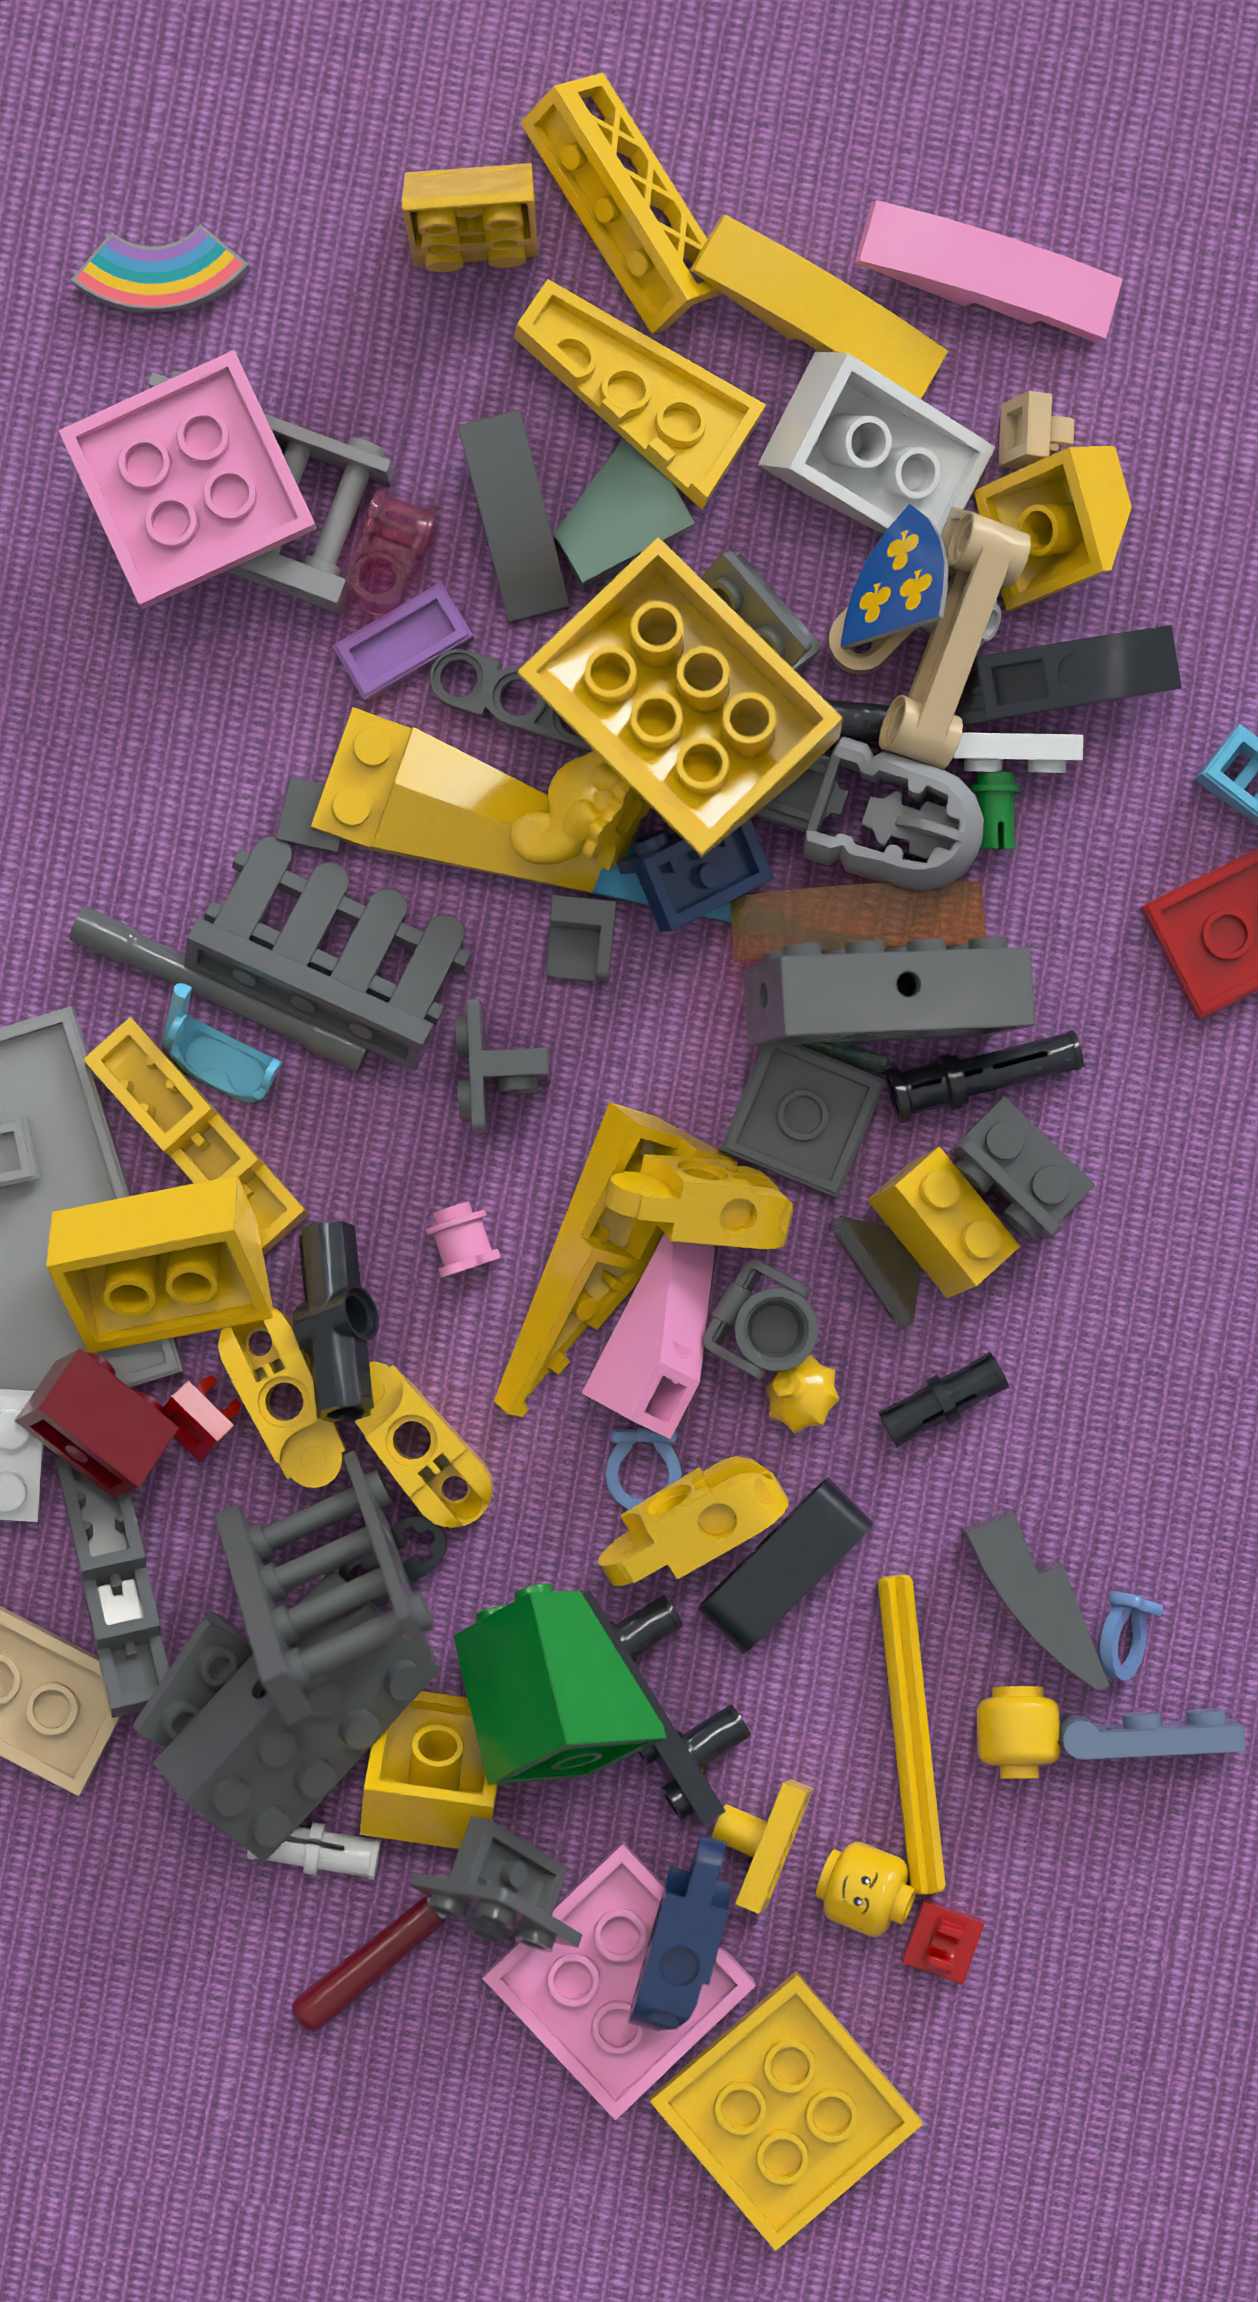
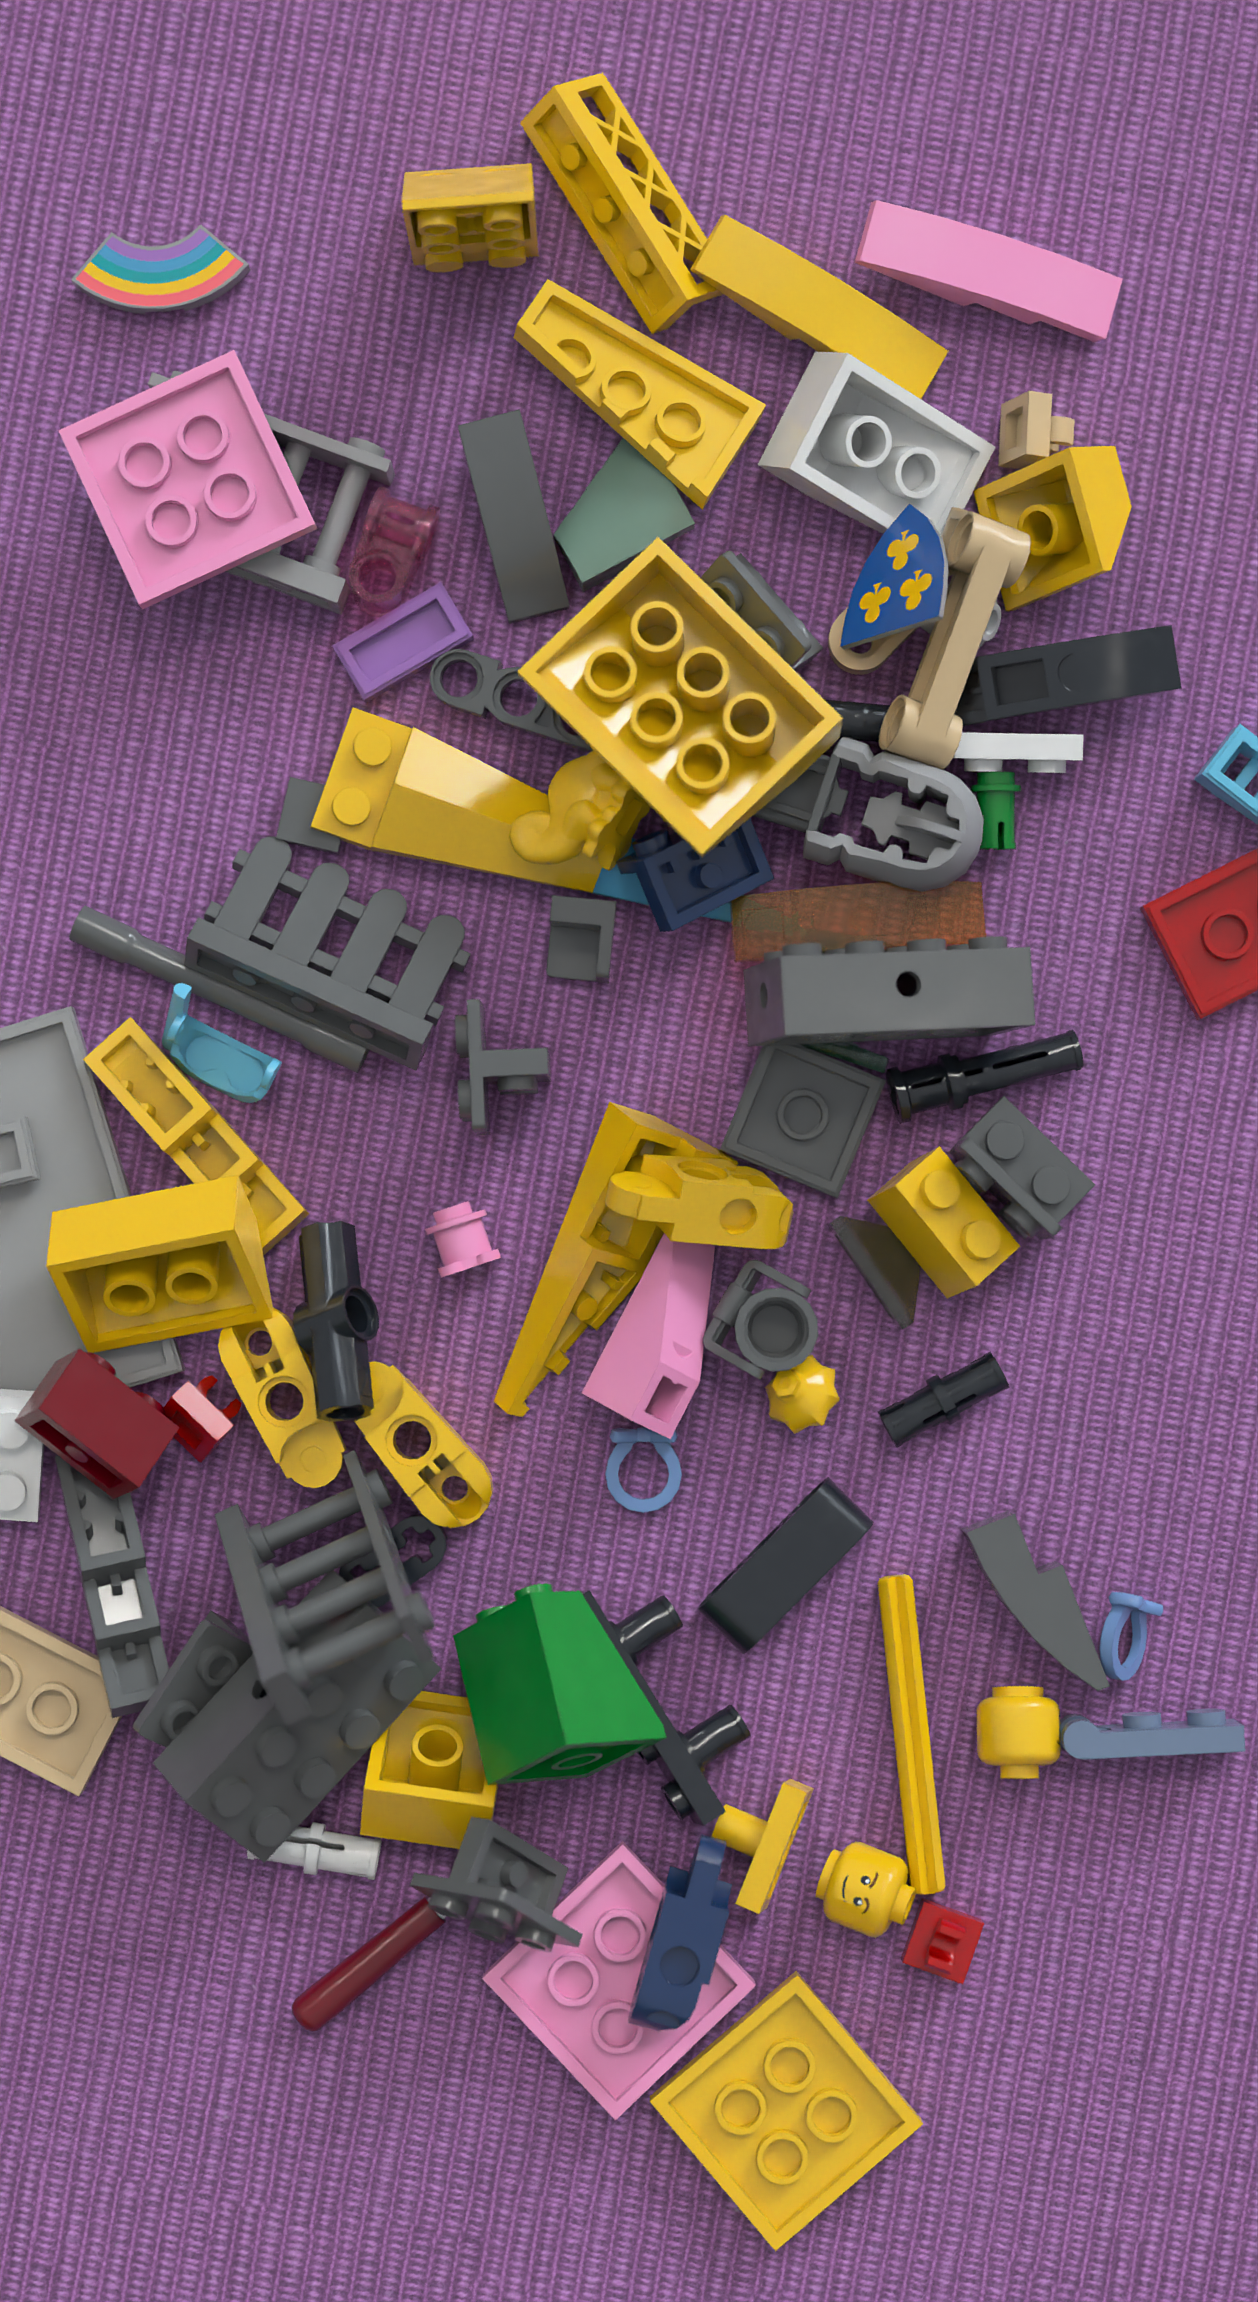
yellow piece [598,1456,789,1586] -> none

